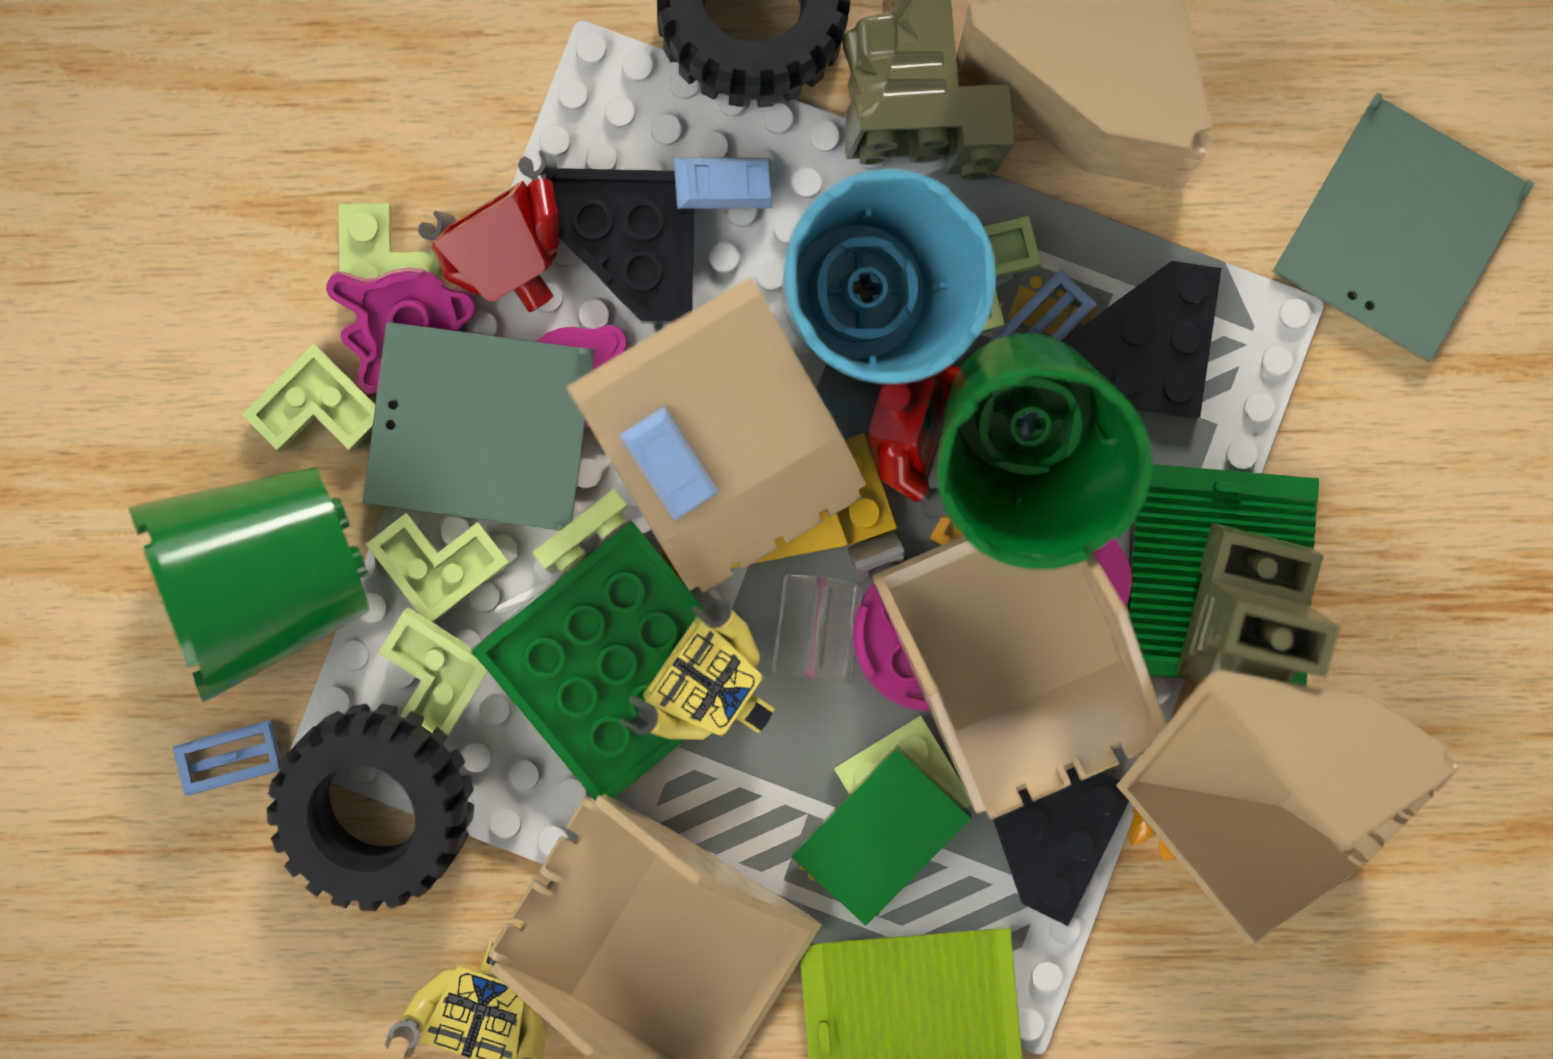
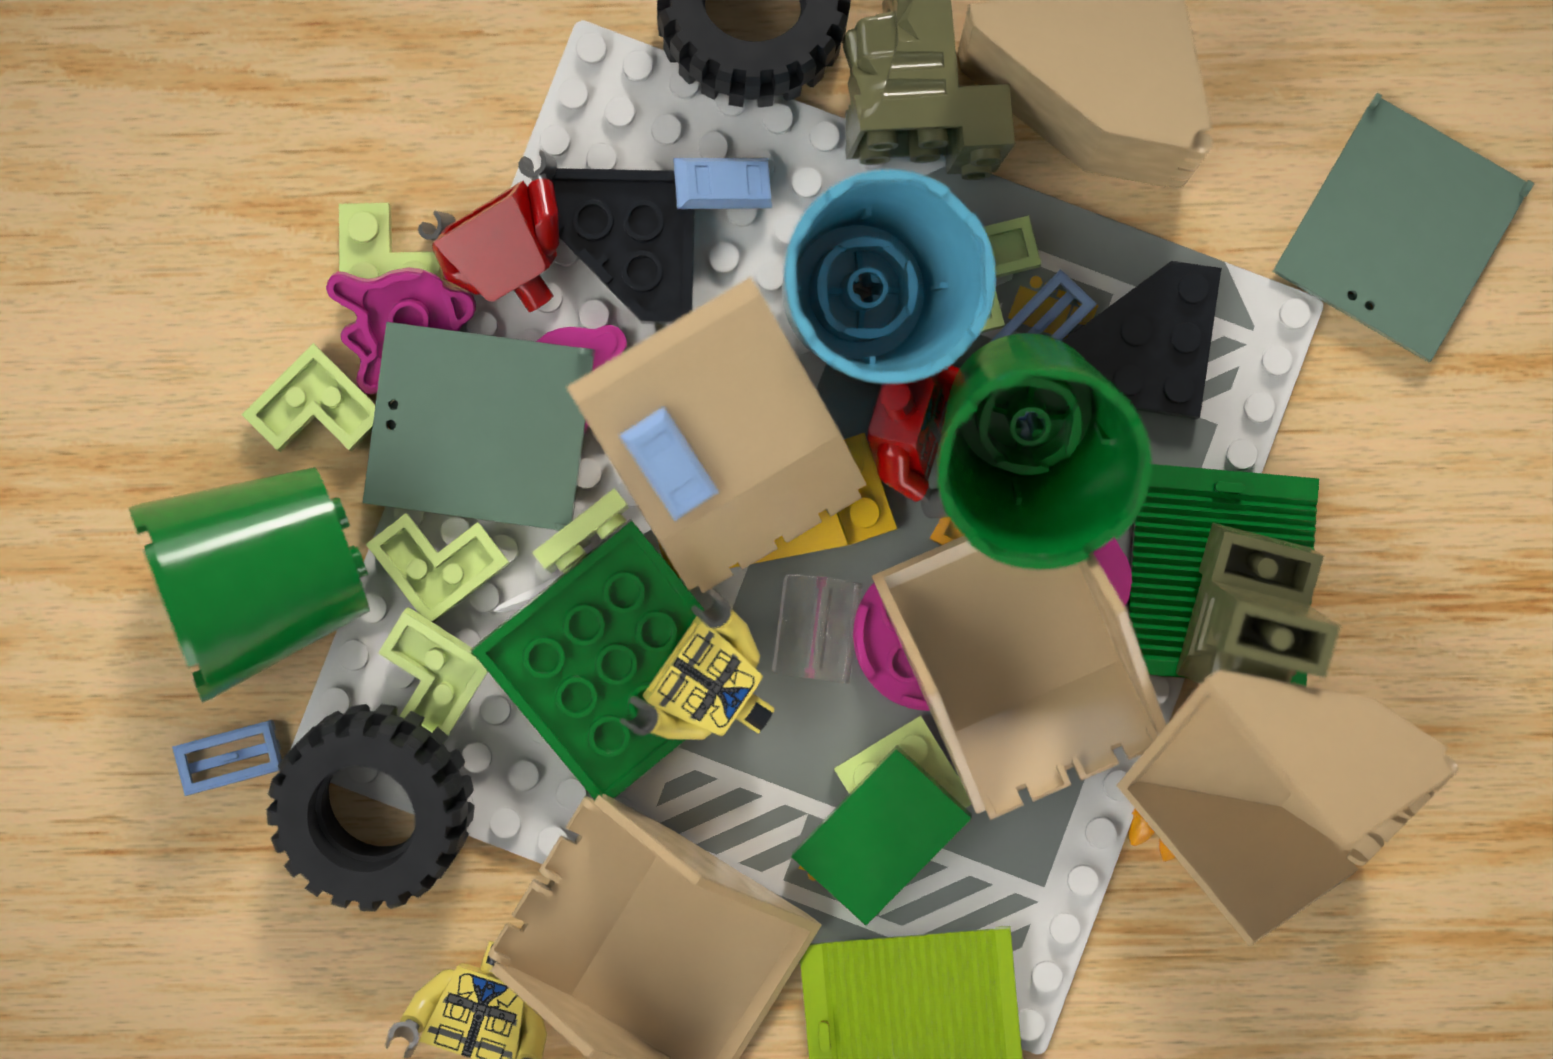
light grey slope [848,532,906,583] -> none
black plate [993,767,1129,927] -> none

